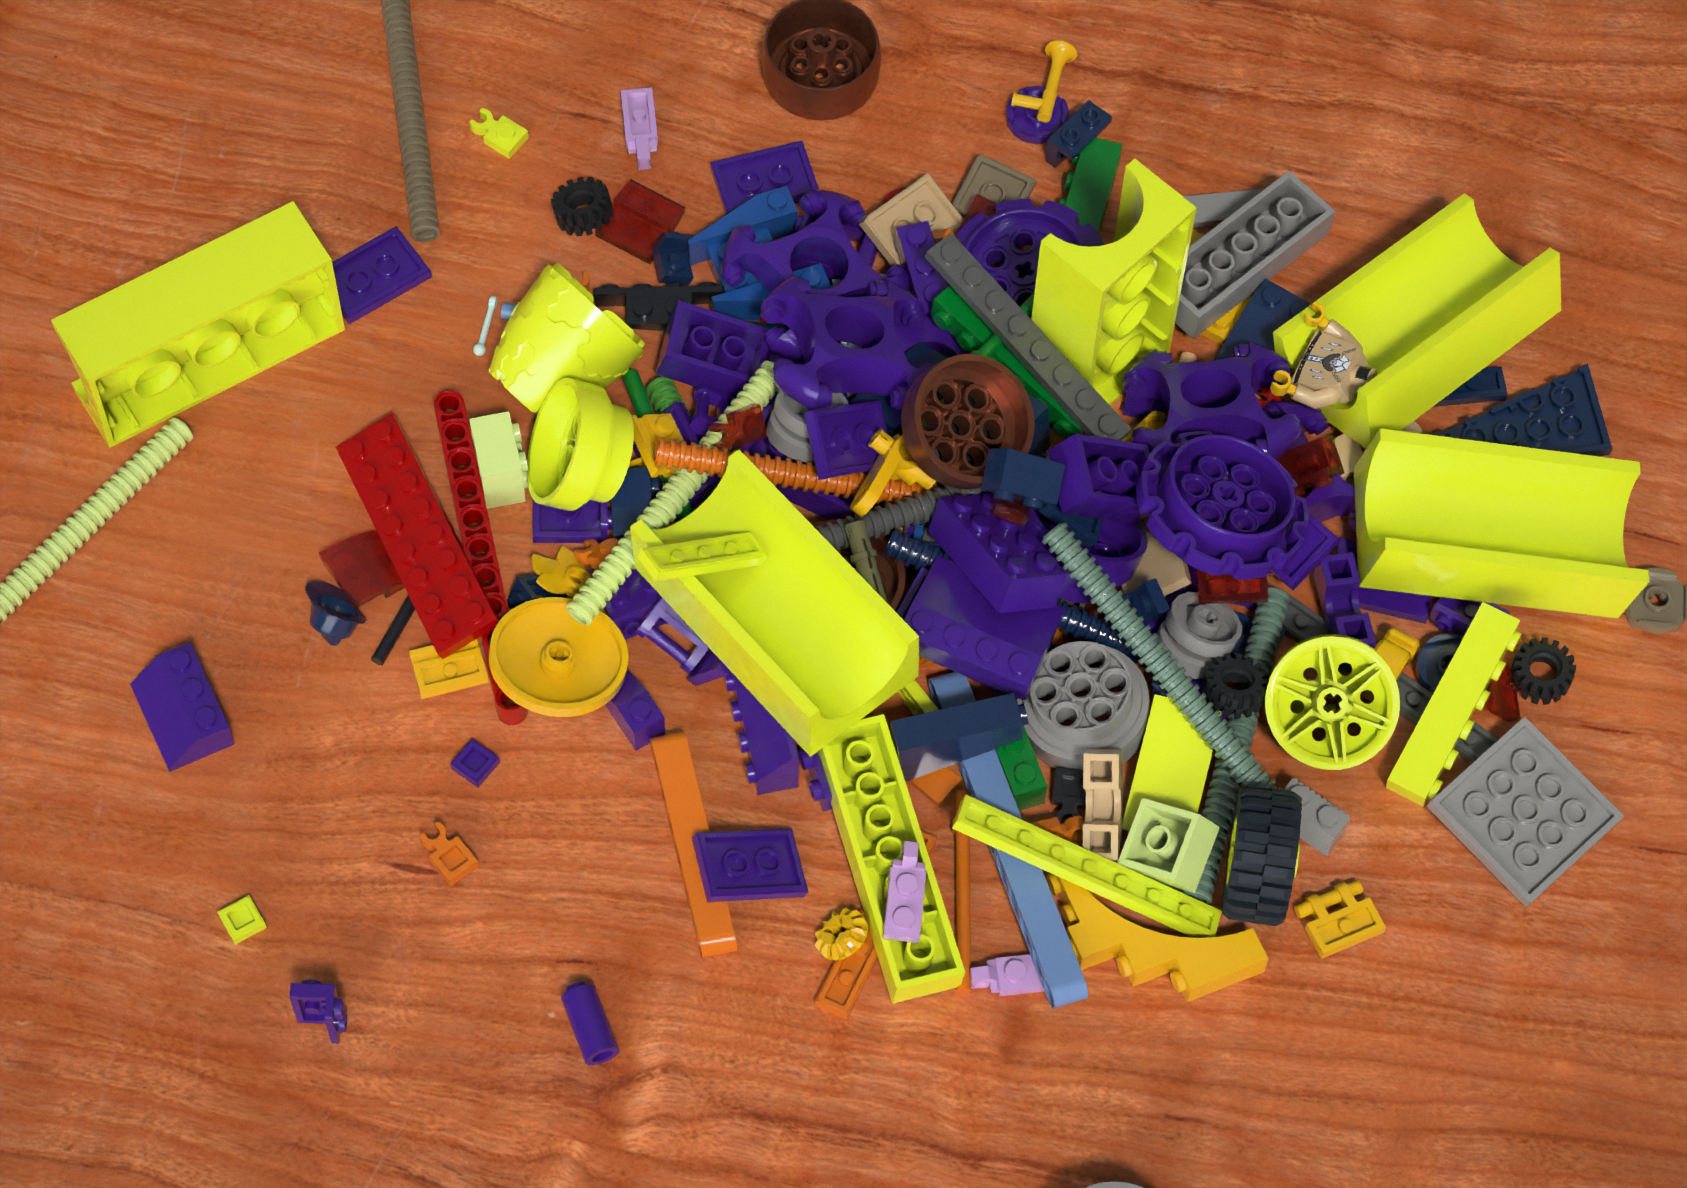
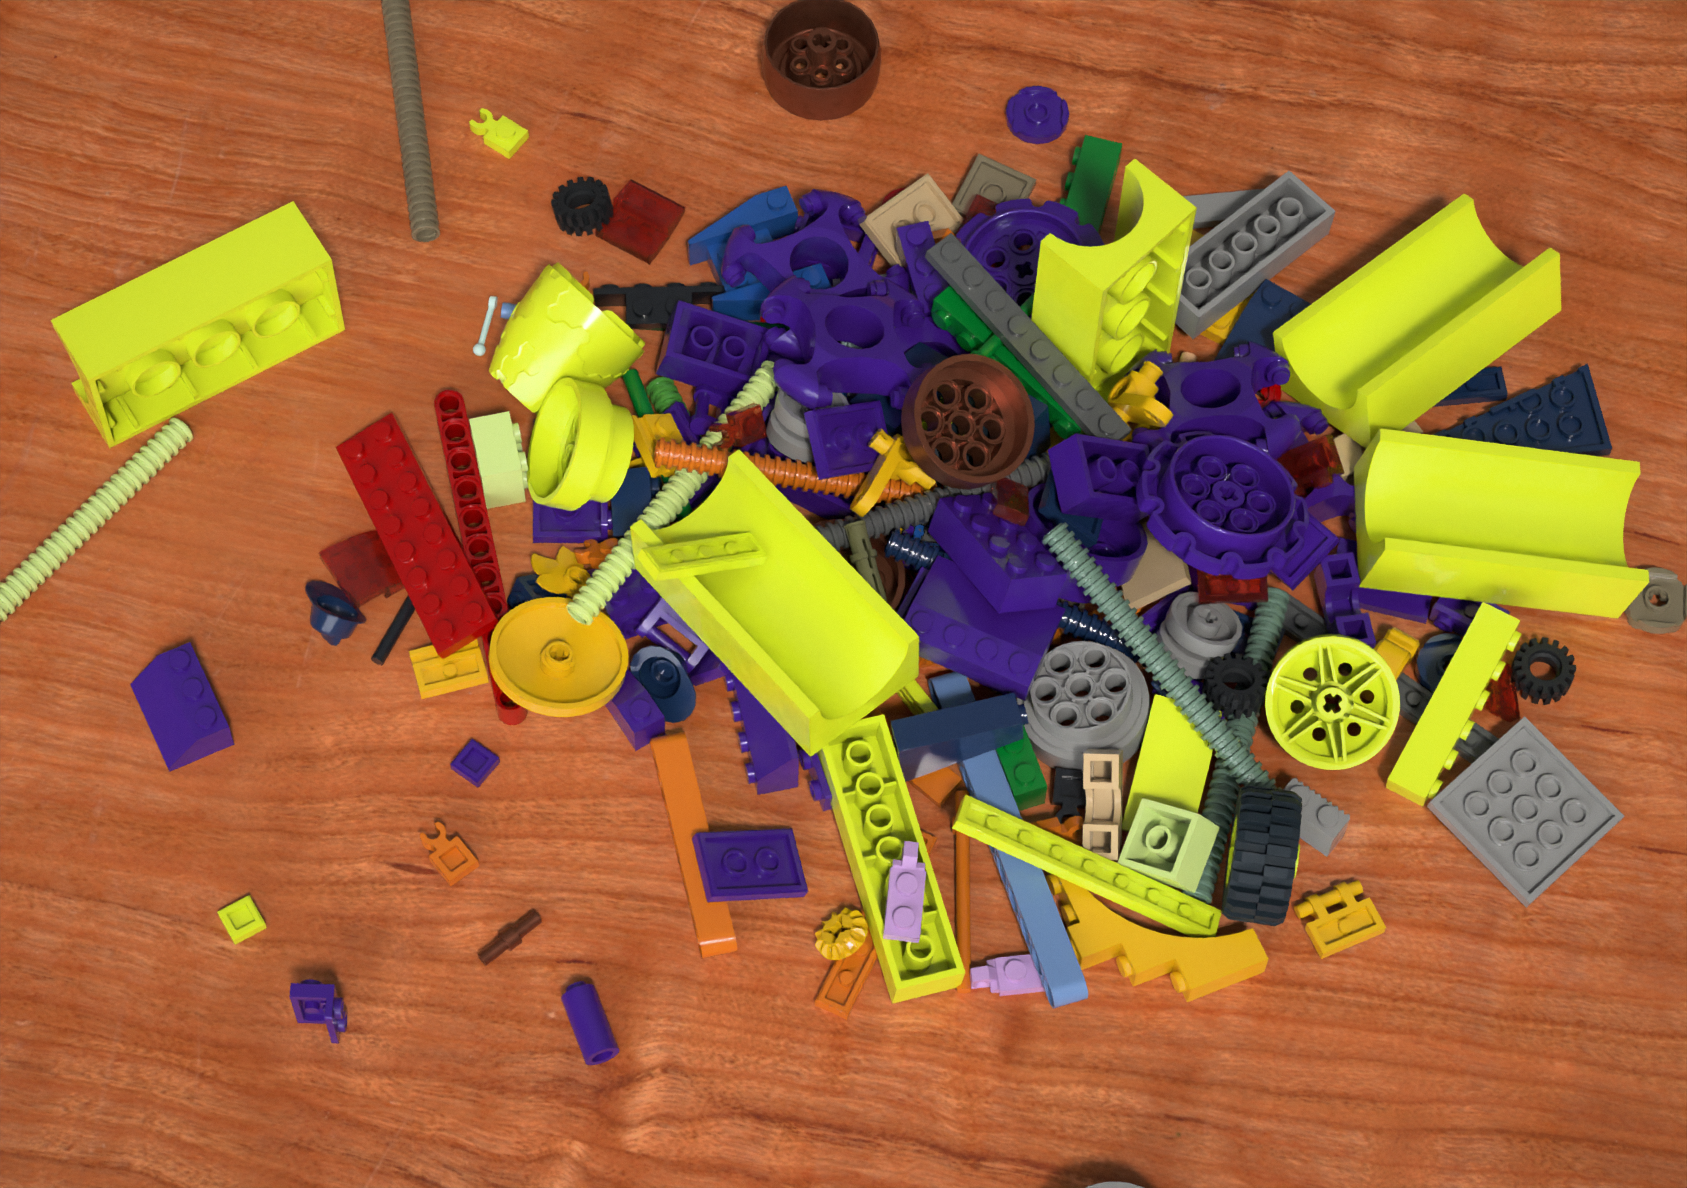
dark purple tile [332,226,432,324] -> none
lavender hinge [621,87,658,170] -> none
dark blue bracket [652,232,694,285] -> none
dark purple tile [710,141,819,215] -> none
dark blue brick [981,448,1065,510] -> none
yellow piece [1011,41,1077,122] -> none
dark blue bracket [1046,100,1112,168] -> none
dark blue bracket [1122,578,1170,625] -> none
tan torso [1270,303,1377,409] -> none
none -> copper bar [478,911,542,966]
none -> dark blue piece [630,645,696,723]
none -> yellow piece [1108,361,1173,427]

